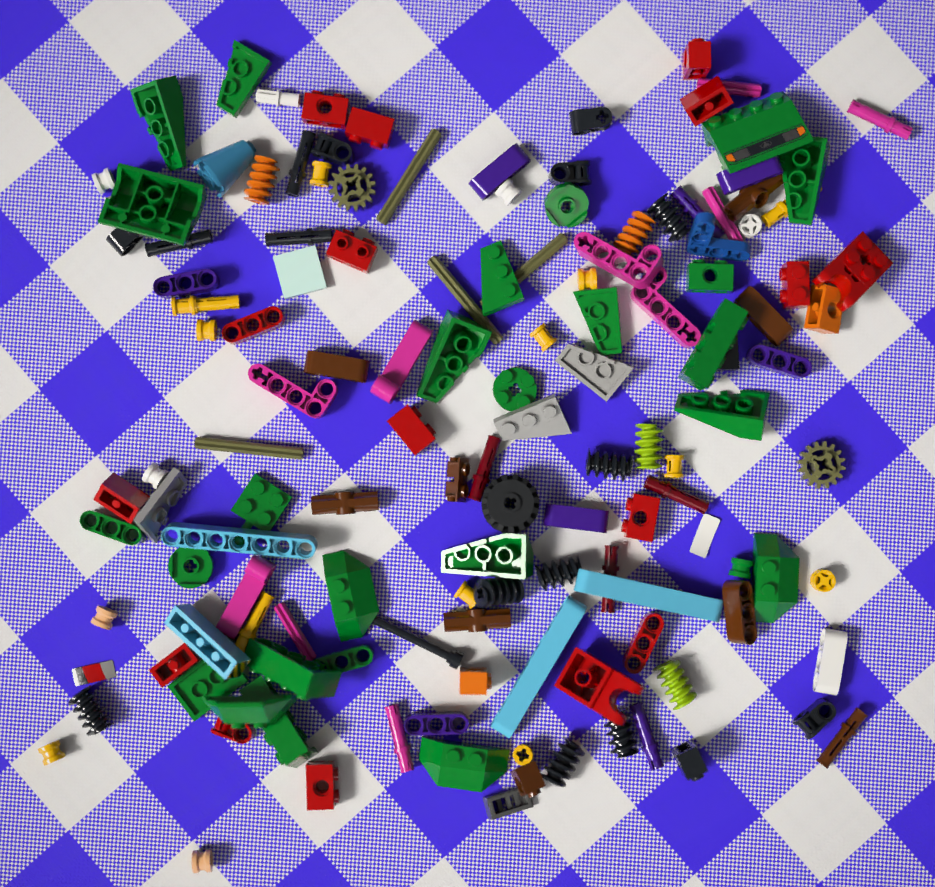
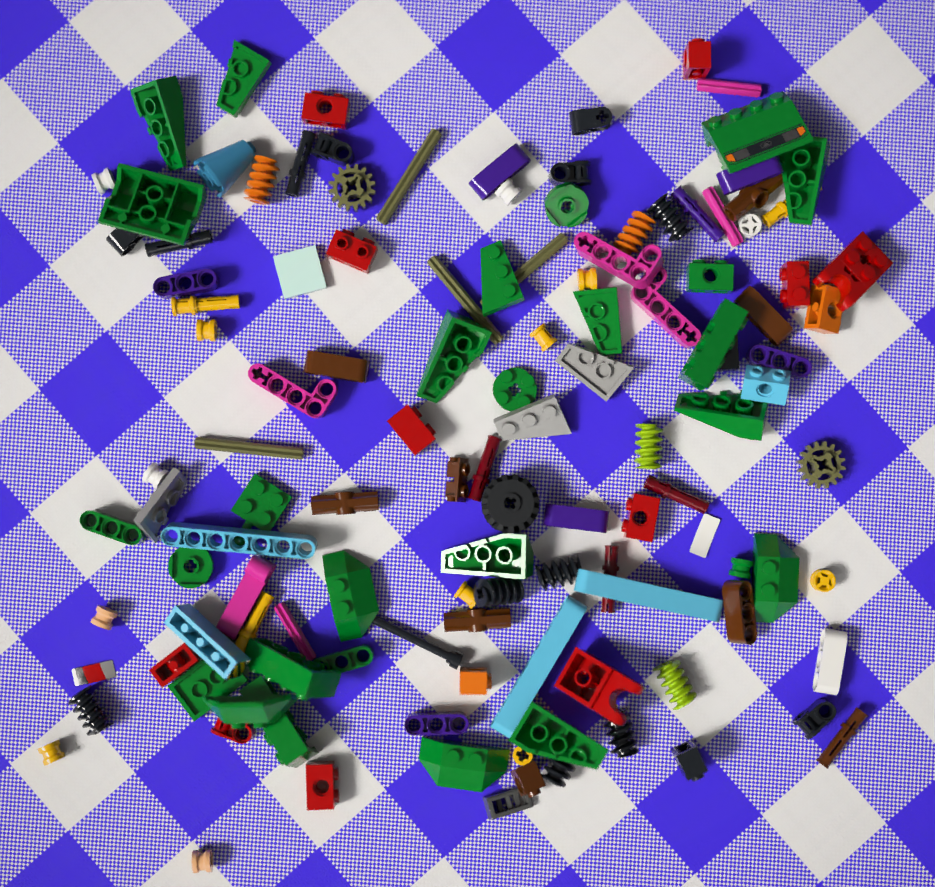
red brick [93,472,150,524] -> none
red beam [222,306,285,345] -> none
white axle [256,89,300,108] -> none
black pin [265,228,333,247] -> none
yellow bush [310,161,332,188] -> none
red brick [345,107,395,150] -> none
dark pink beam [370,320,434,404] -> none
dark pink pin [384,704,415,773] -> none
black piece [585,448,633,482] -> none
red beam [622,612,664,674] -> none
dark purple pin [629,702,664,770] -> none
yellow bush [664,455,684,478] -> none
red brick [680,76,734,127] -> none
blue beam [687,212,751,261] -> none
dark pink pin [847,99,913,140] -> none
none -> green wedge [509,702,609,770]
none -> medium azure brick [741,365,791,406]

